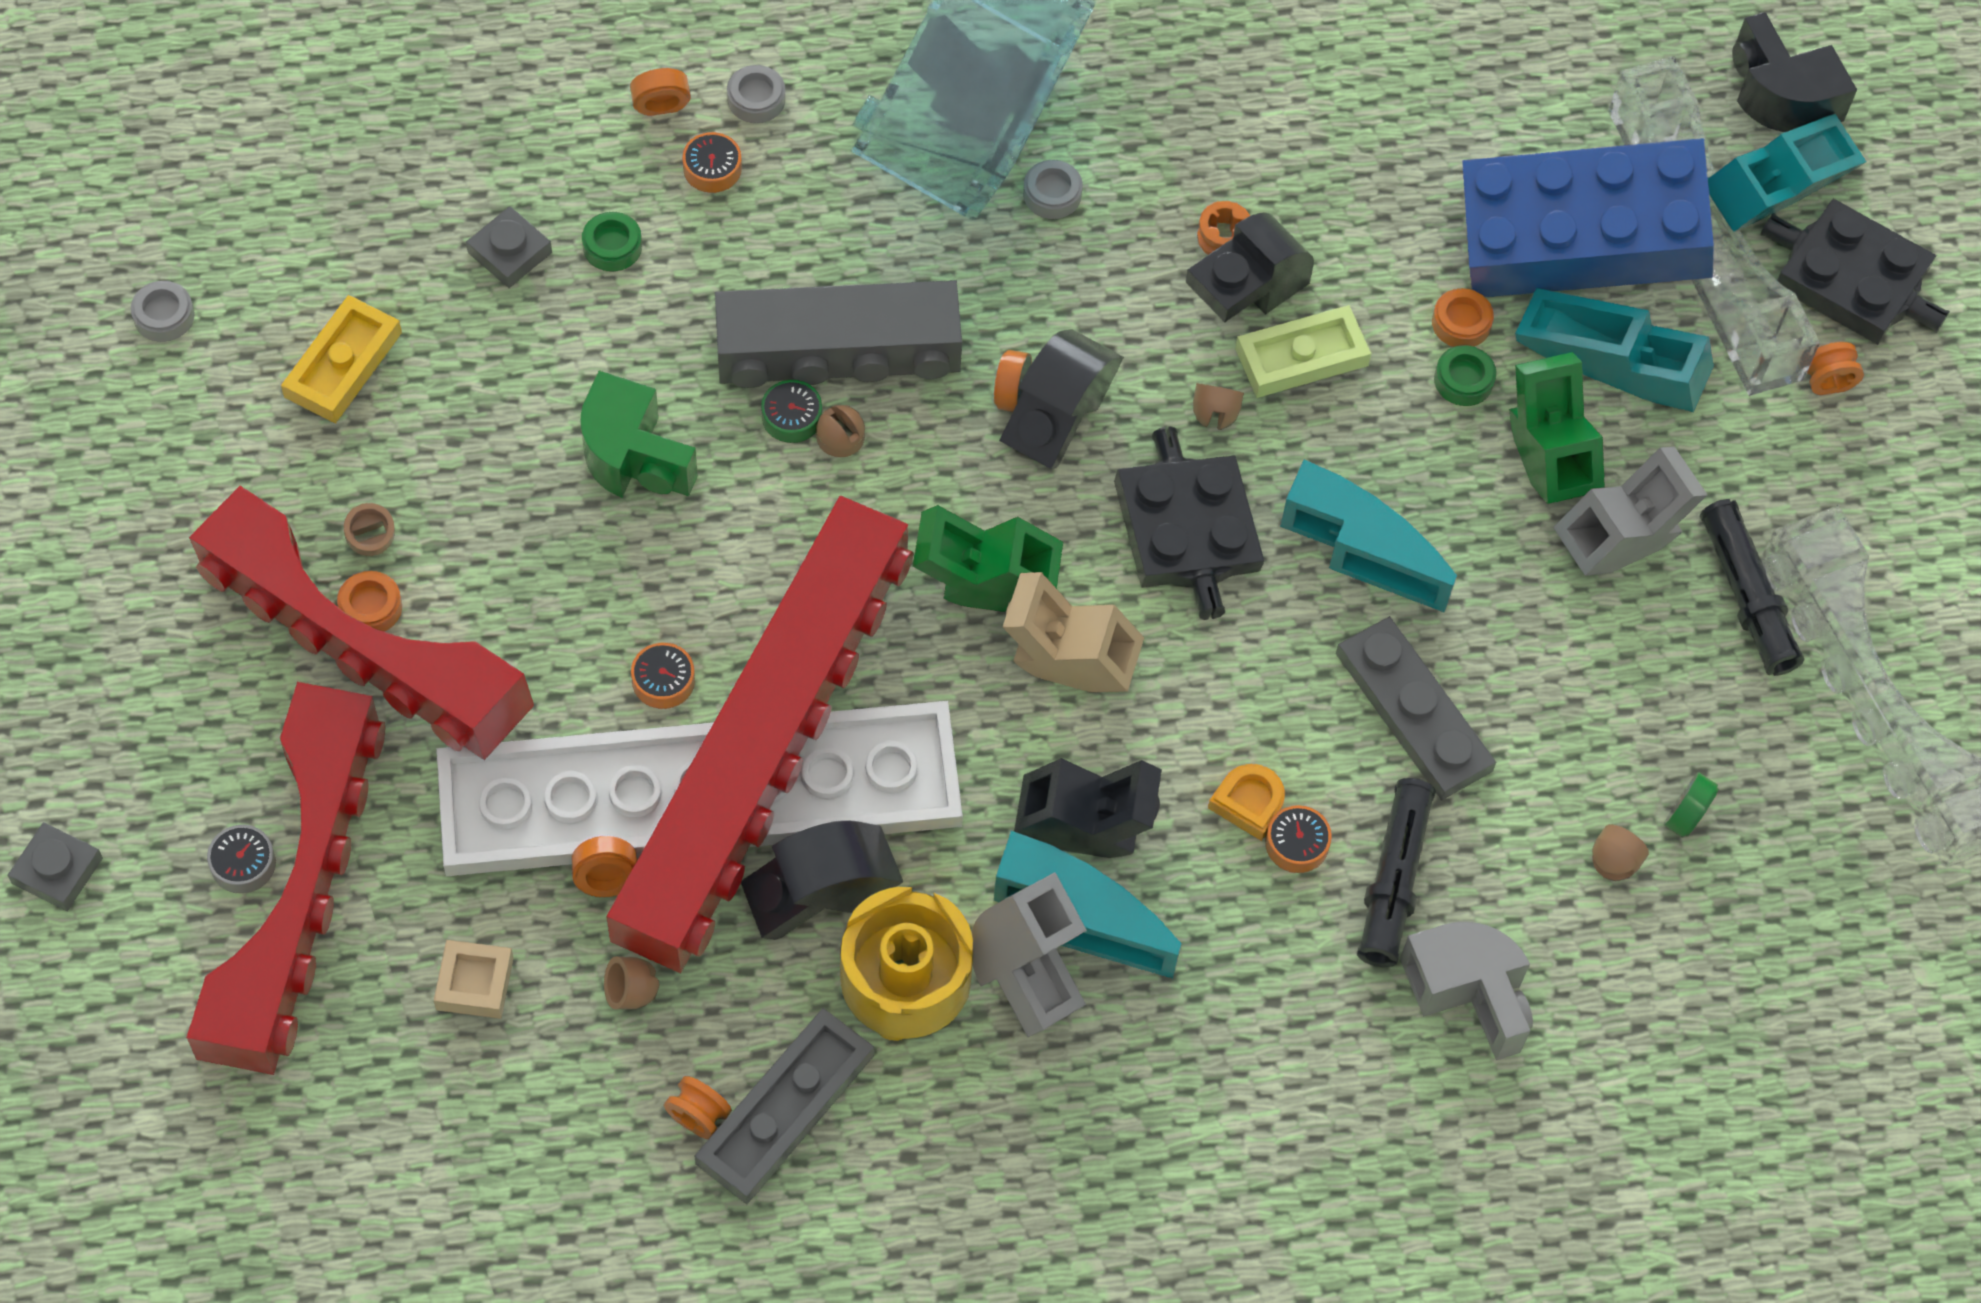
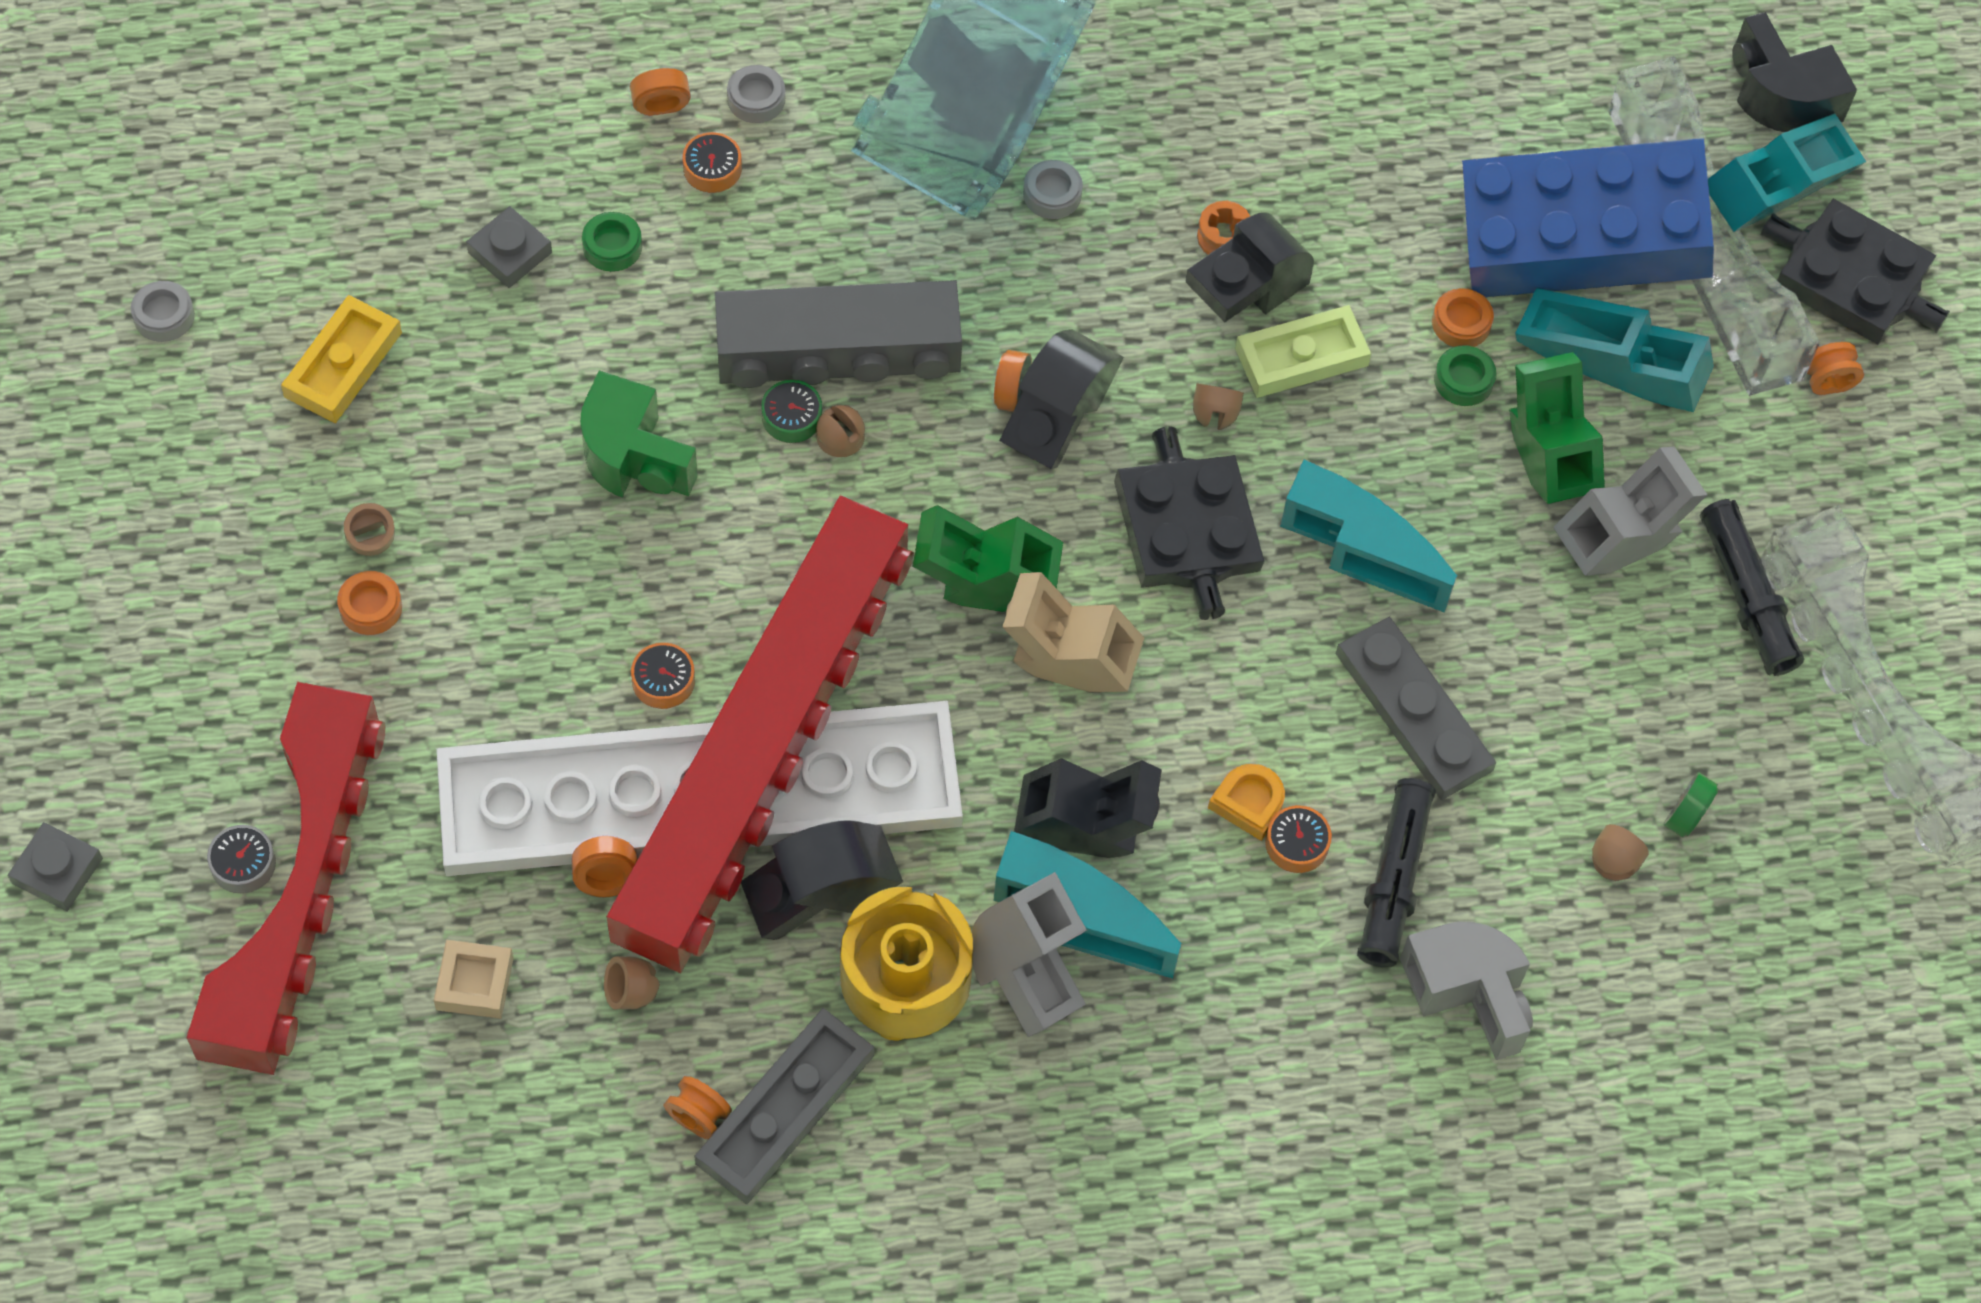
red arch [189,486,534,760] -> none

